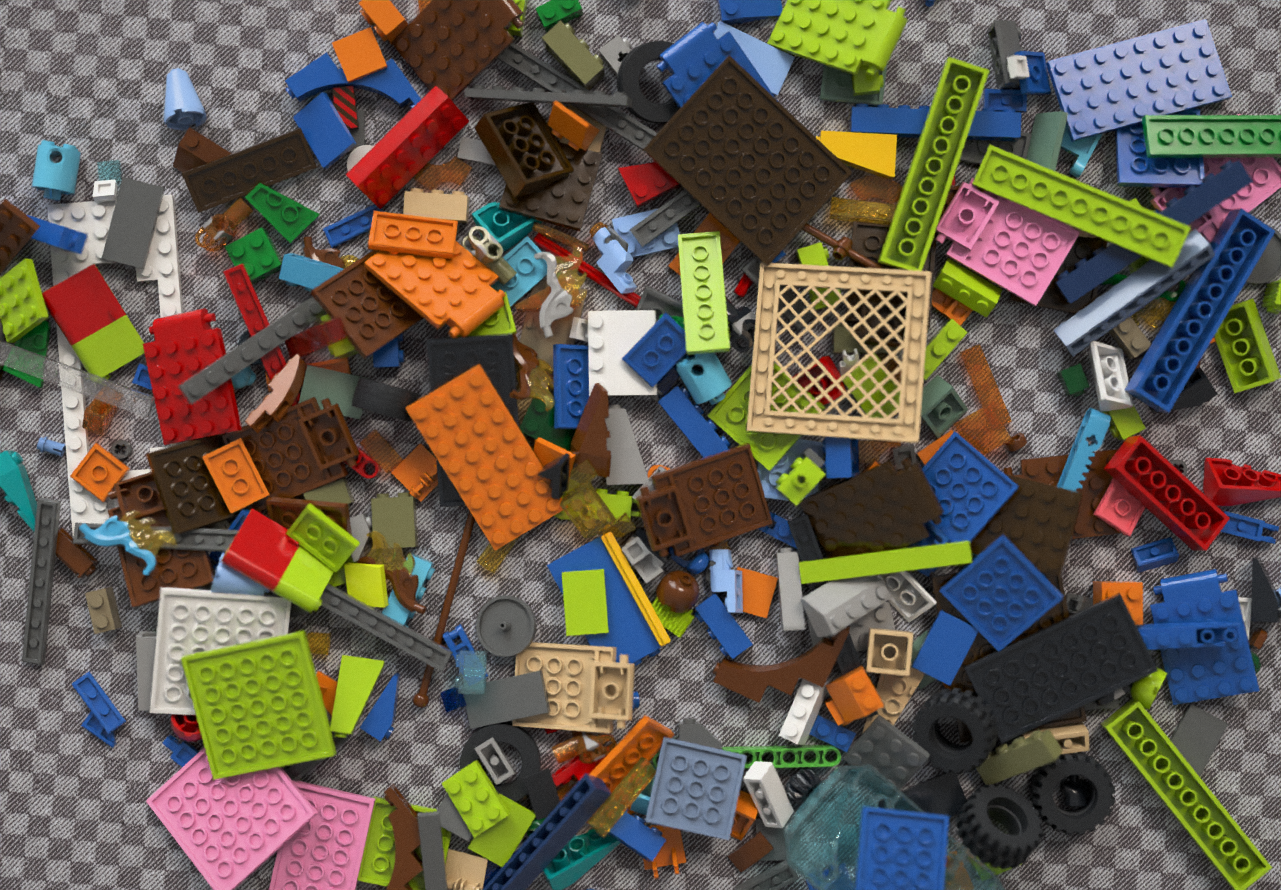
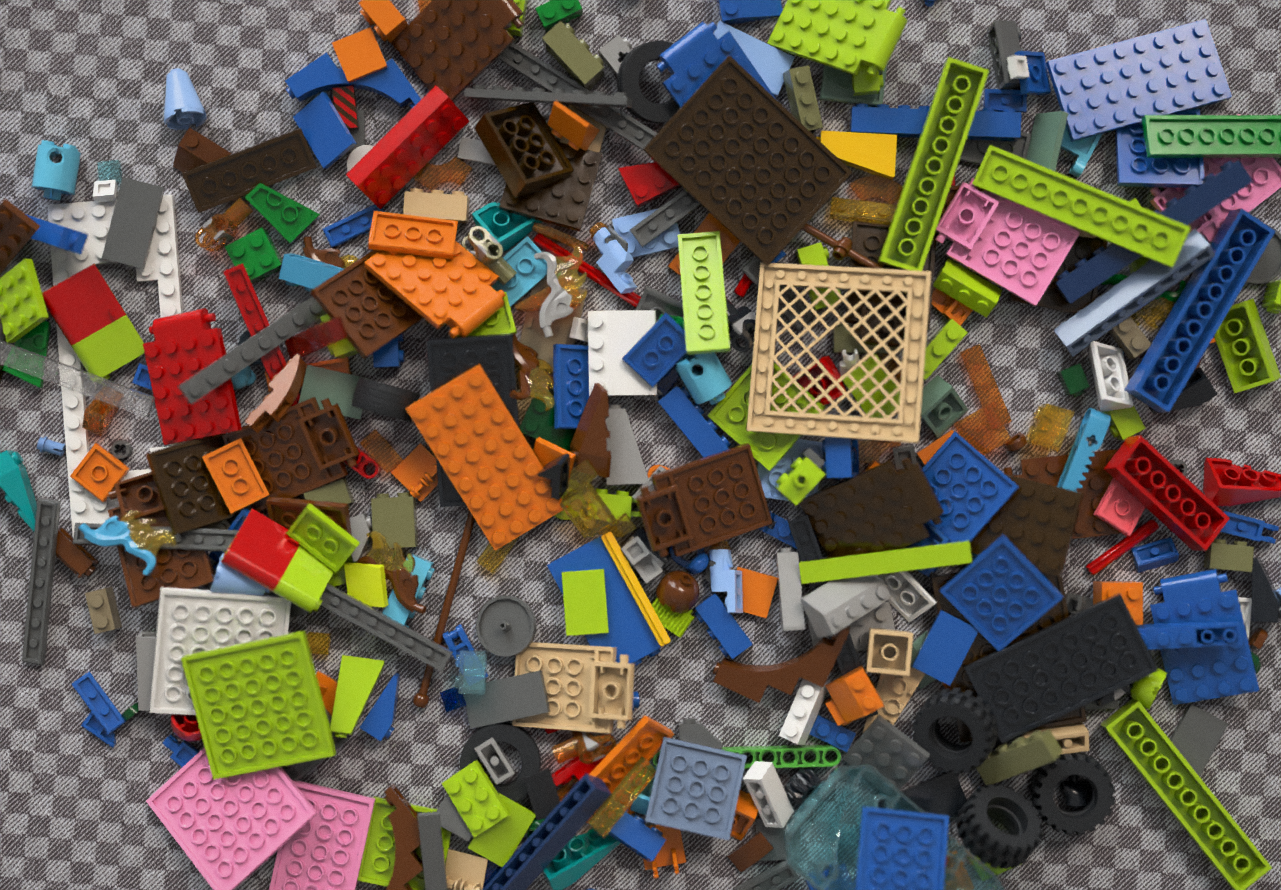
none -> dark green tile [121,702,140,722]
none -> olive brick [783,65,823,132]
none -> clear yellow slope [1026,403,1075,452]
none -> red axle [1086,519,1159,575]
none -> olive brick [1204,539,1254,572]

